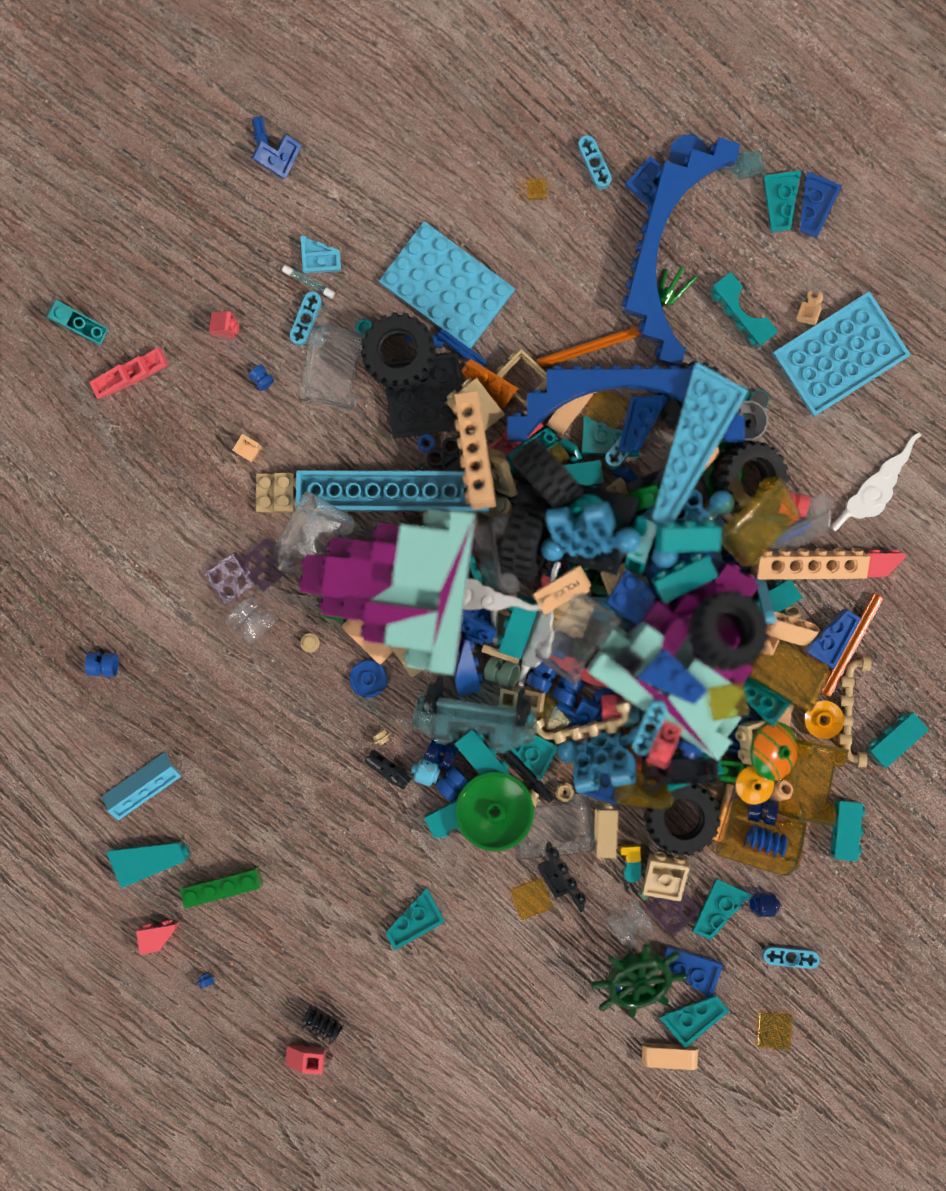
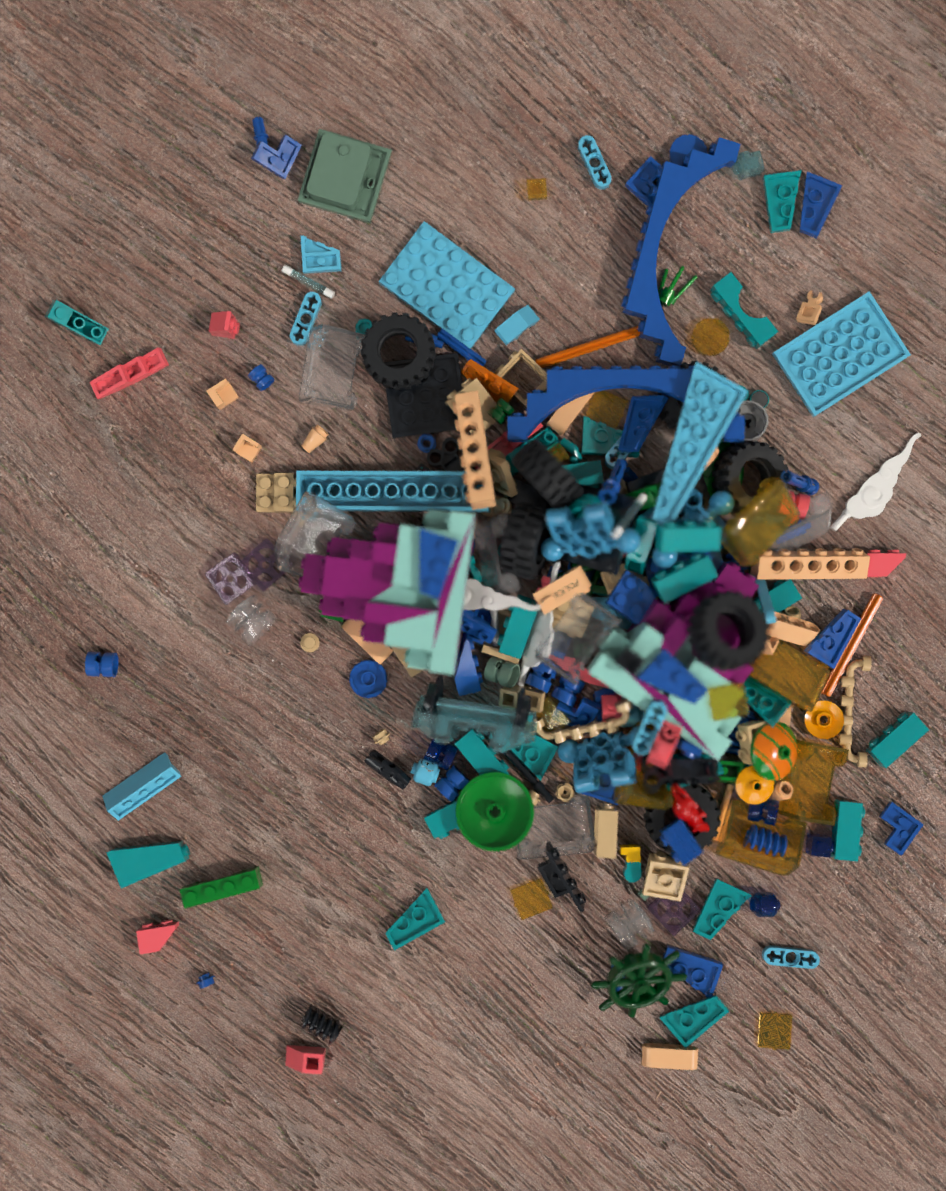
none -> light nougat panel [207,379,238,410]
none -> sand green piece [297,129,392,224]
none -> light nougat cone [301,424,329,453]
none -> blue wing [420,528,459,599]
none -> dark green wheel [487,398,514,425]
none -> medium azure slope [494,305,540,345]
none -> blue pin [598,459,628,505]
none -> clear light blue bar [611,493,647,539]
none -> blue brick [659,818,703,865]
none -> red animal [671,783,710,832]
none -> clear yellow tile [691,318,730,357]
none -> blue pin [780,470,819,495]
none -> clear blue brick [805,833,834,858]
none -> blue plate [879,801,924,856]

